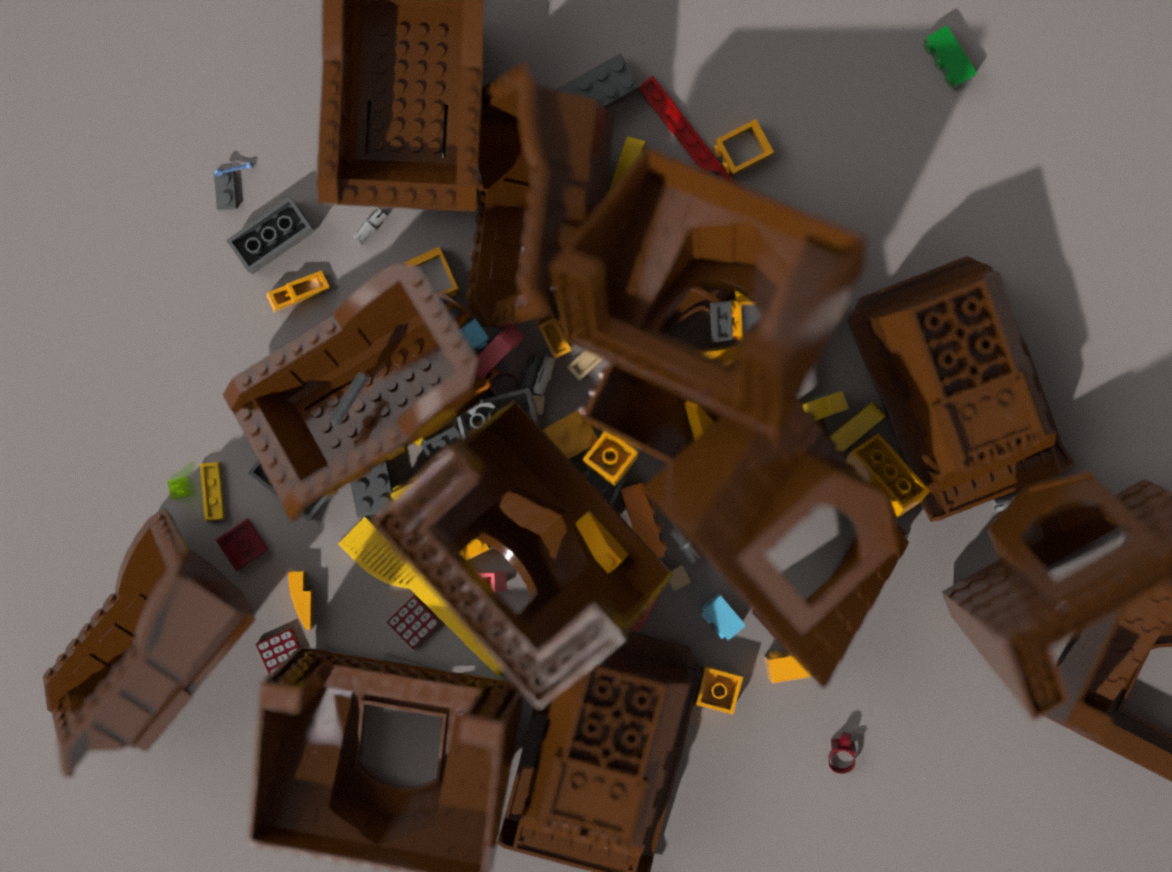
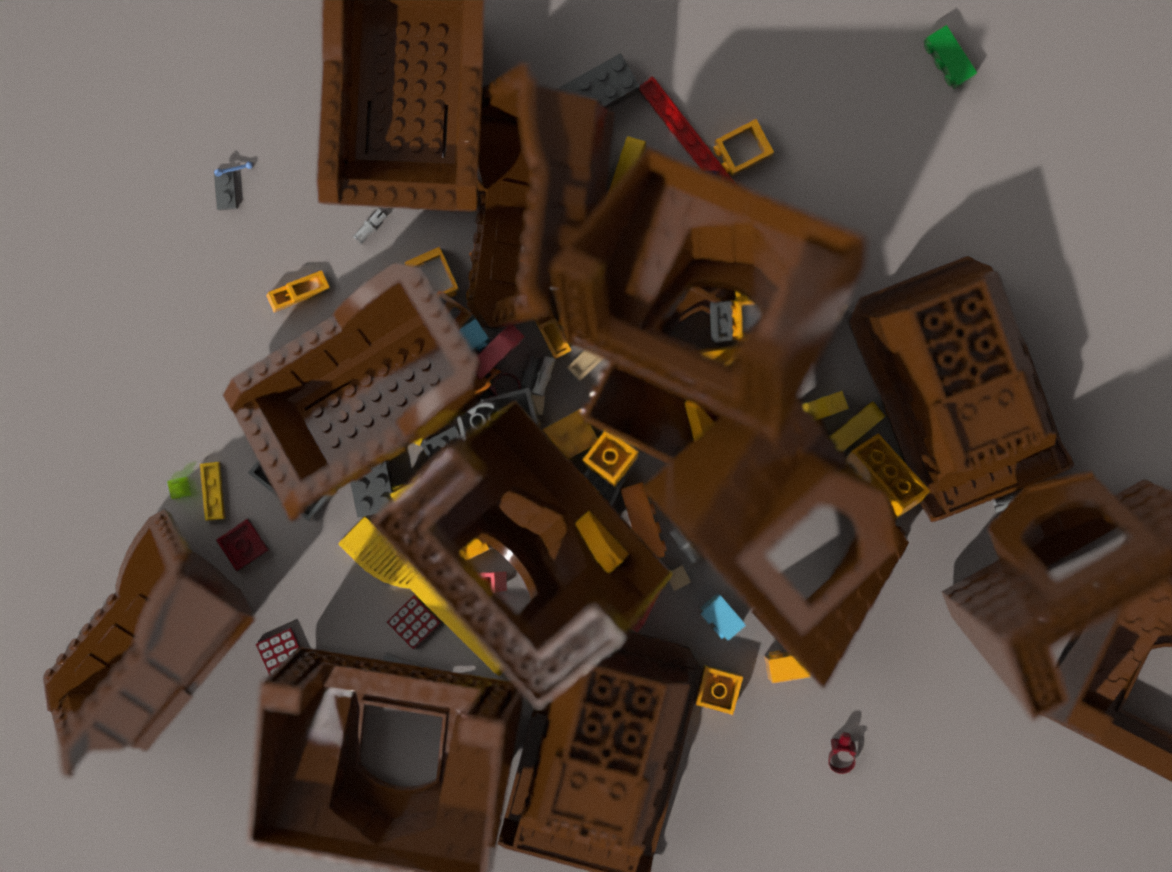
dark grey brick [226,196,315,275] -> none
light orange slope [288,571,314,630] -> none
dark grey axle [329,372,369,426] -> none

